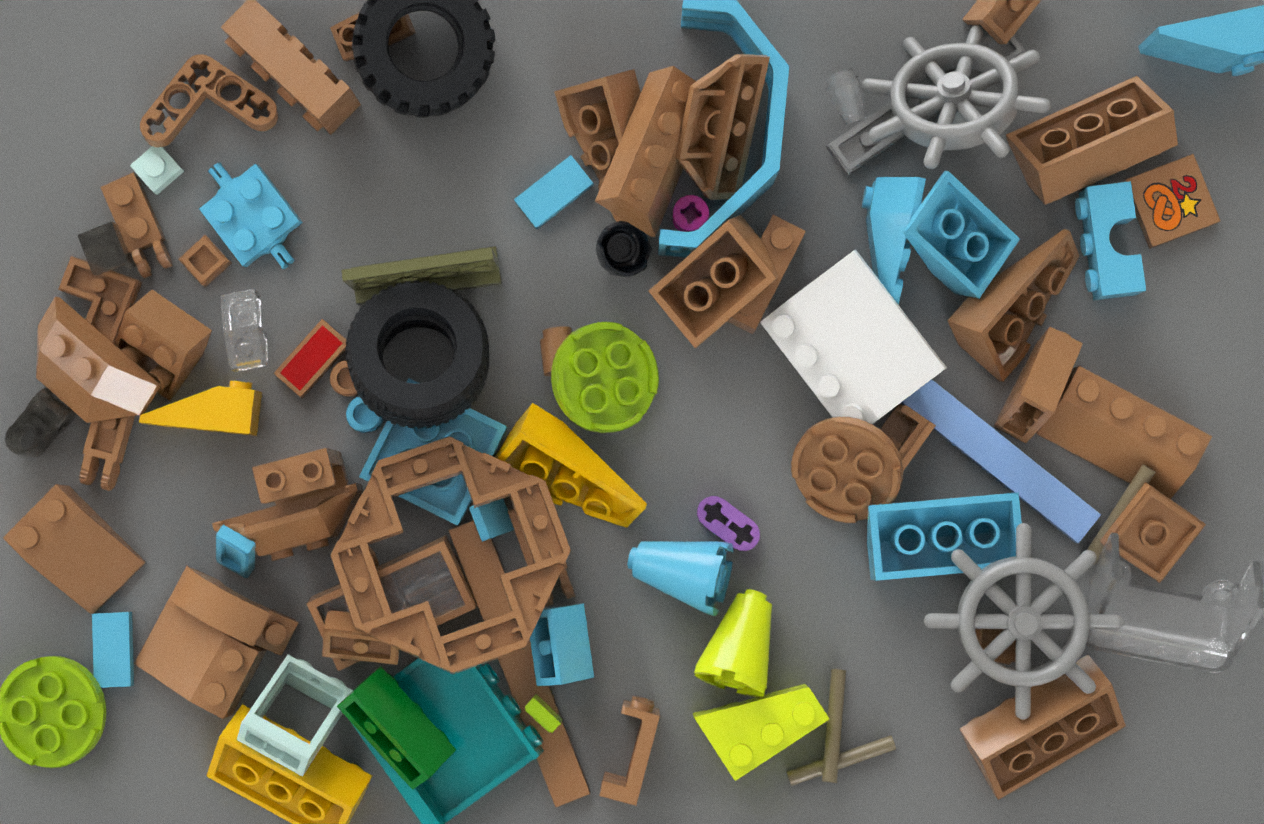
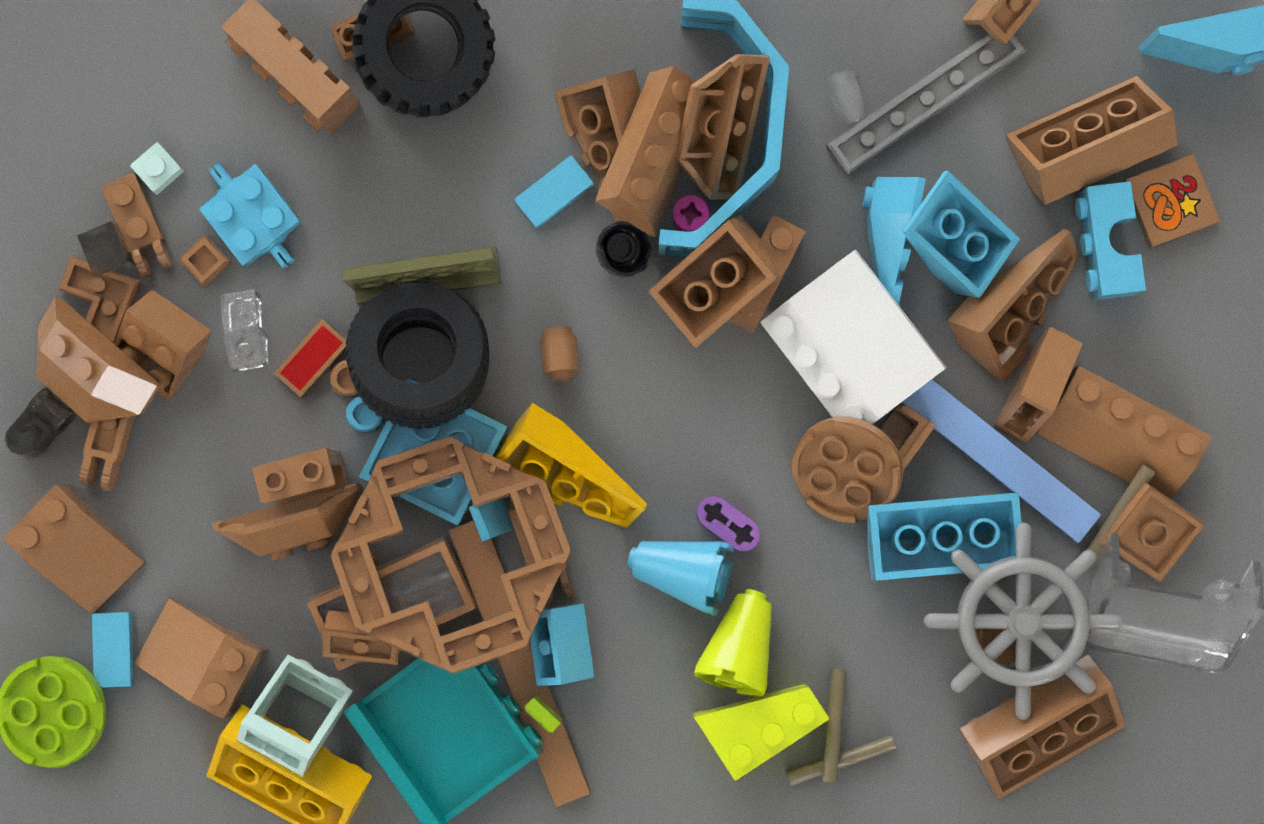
yellow slope [139,381,262,436] -> none
medium nougat beam [140,54,278,147] -> none
medium nougat arch [169,566,298,656] -> none
medium azure tile [216,524,256,578] -> none
green brick [337,666,456,790] -> none
lime tile [551,322,659,433] -> none
medium nougat panel [599,696,660,806] -> none
light grey piece [861,25,1051,169] -> none

